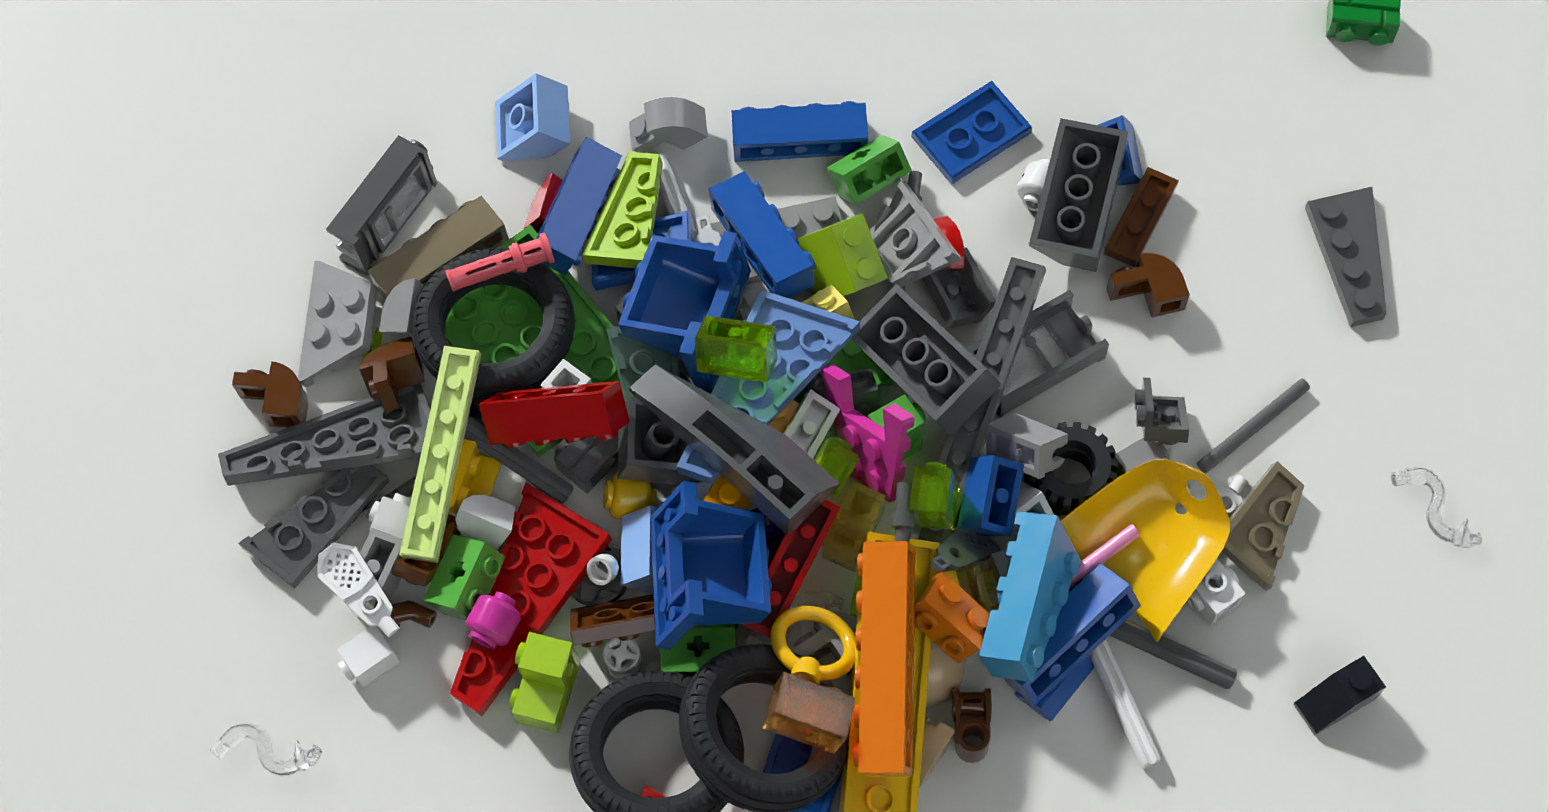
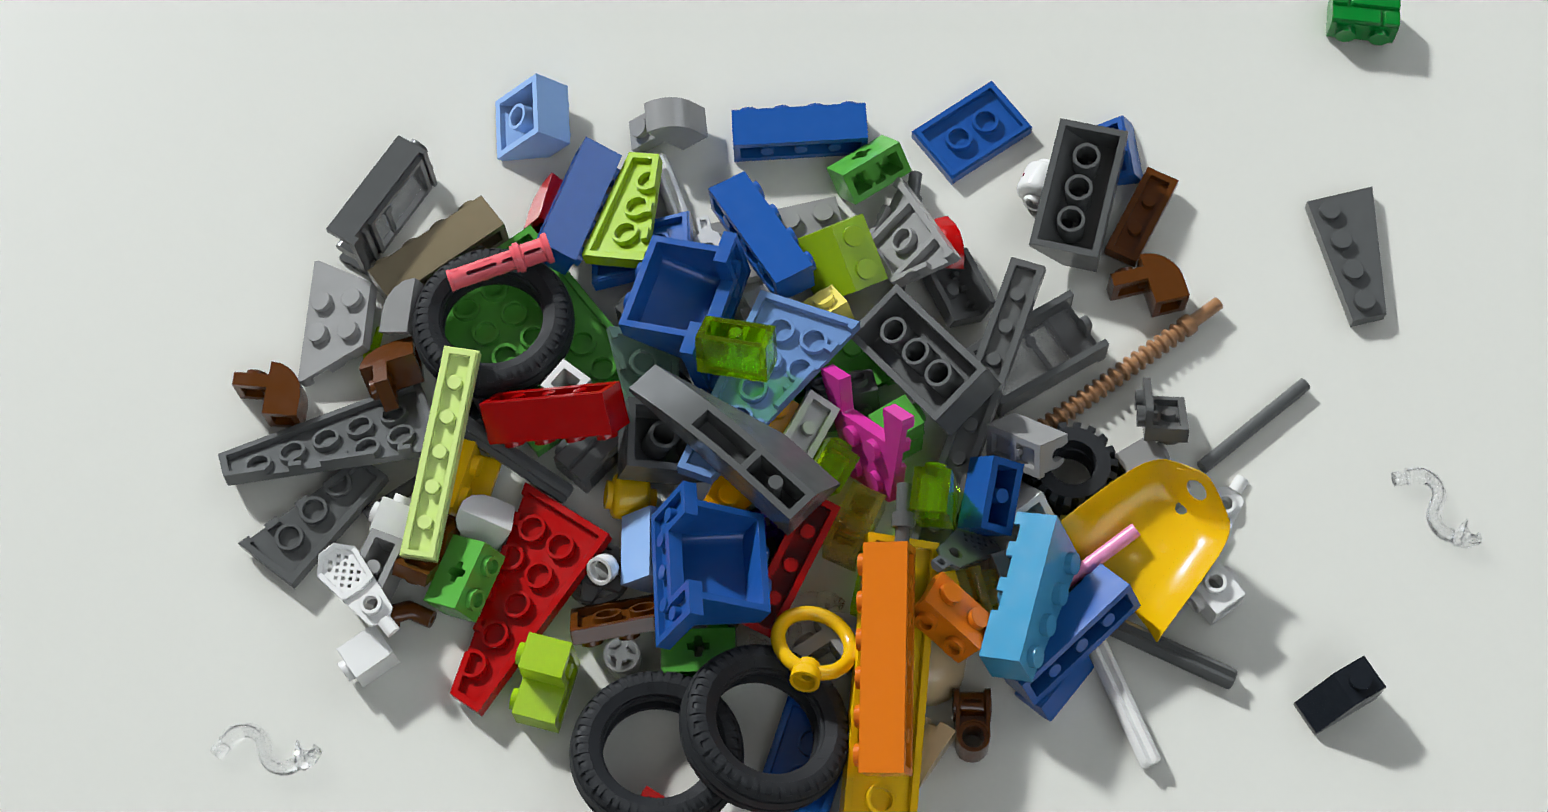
dark pink head [465,591,521,650] -> none
clear orange brick [762,672,856,753] -> none
dark tan wing [1222,461,1304,591] -> none
none -> medium nougat hose [1037,297,1223,429]

